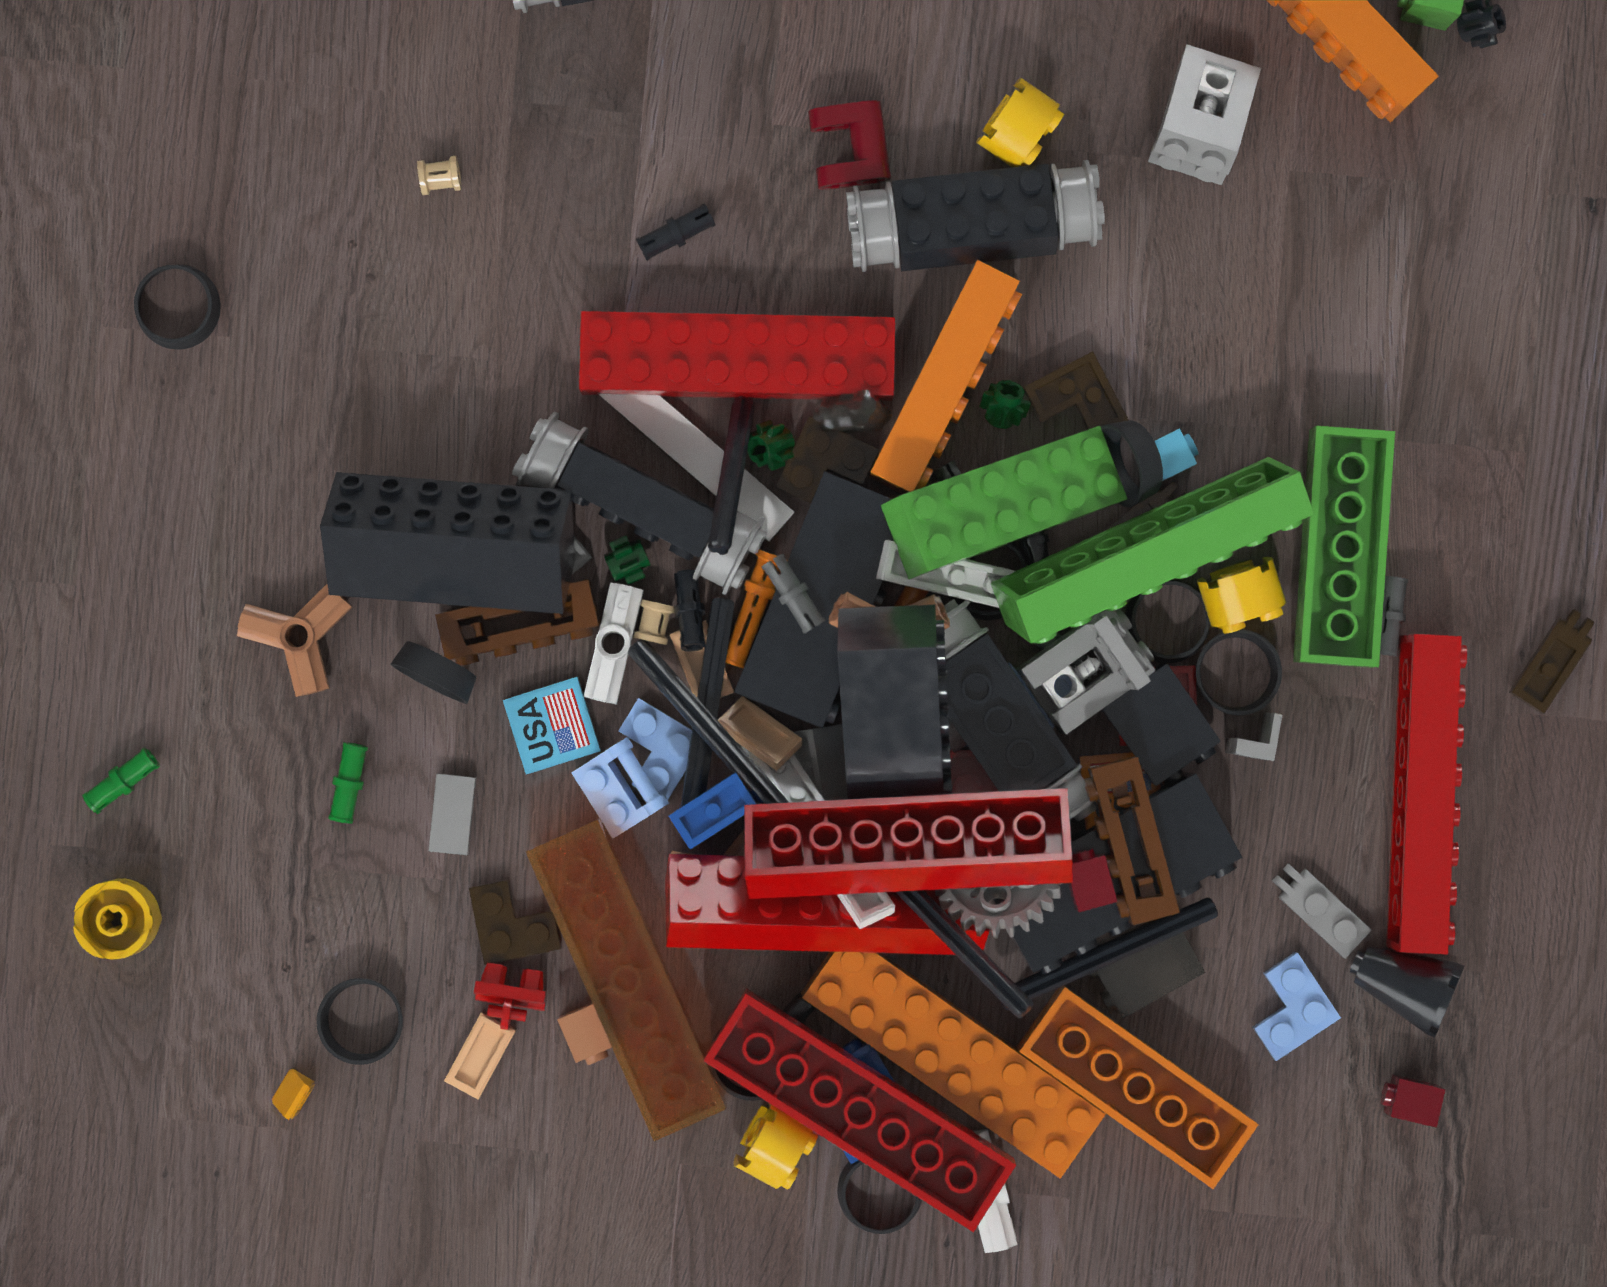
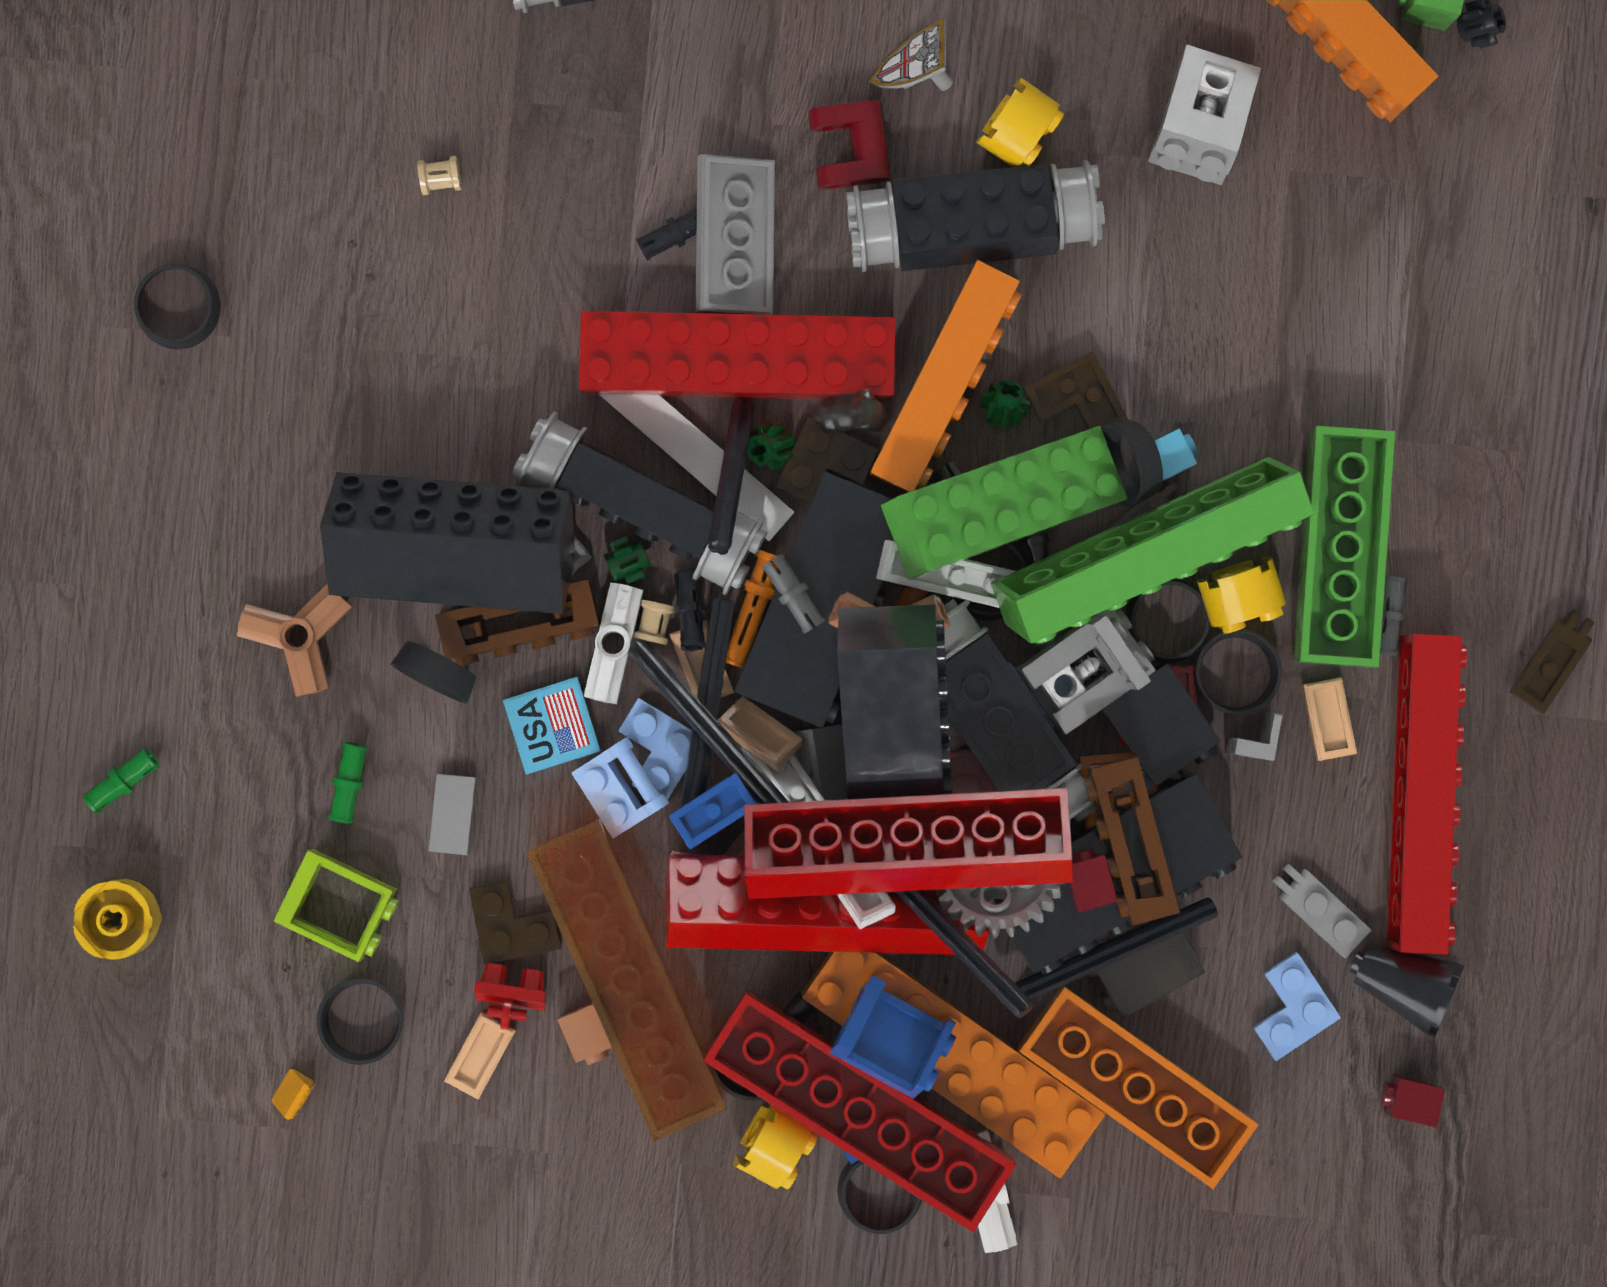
none -> lime window [274,849,399,962]
none -> light grey tile [696,154,775,315]
none -> blue panel [829,975,956,1099]
none -> shield [869,18,953,91]
none -> light nougat tile [1302,677,1357,761]

